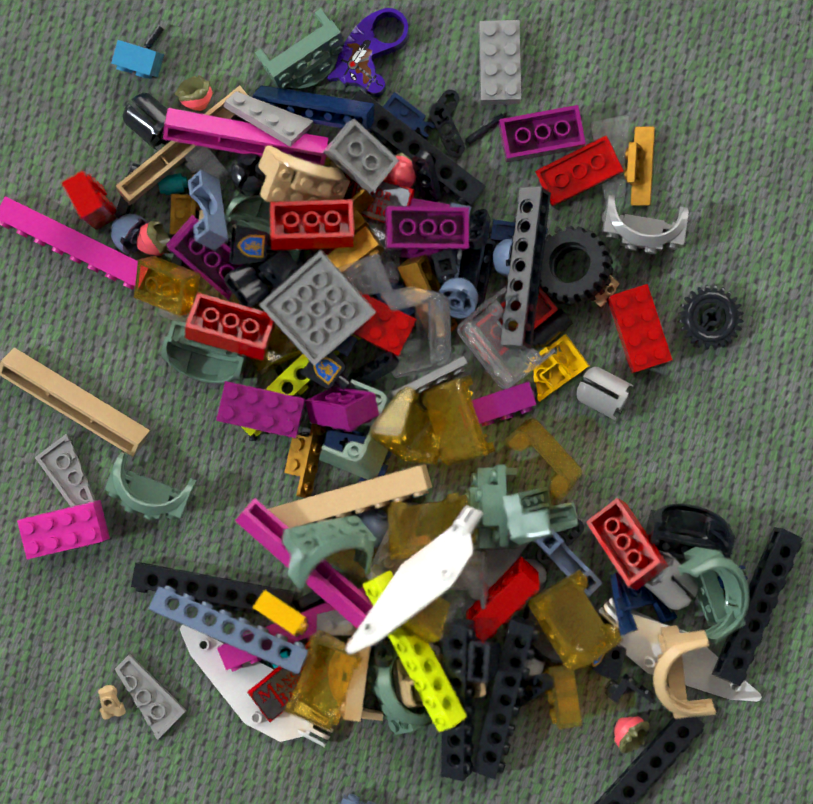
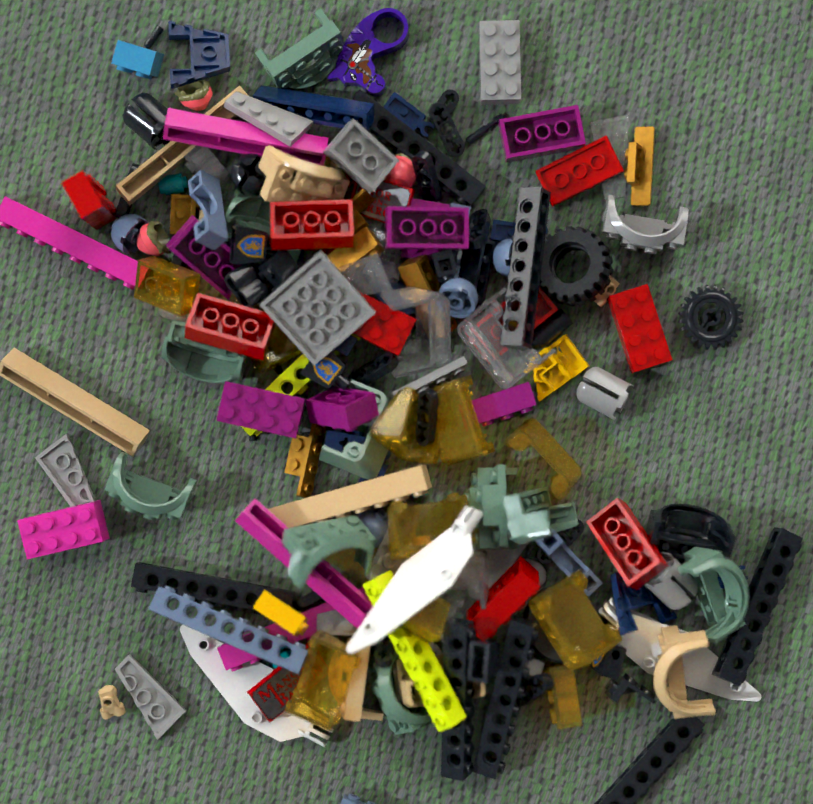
hair [614,716,650,753] -> none
none -> dark blue wing [168,21,230,89]
none -> black beam [415,389,438,446]

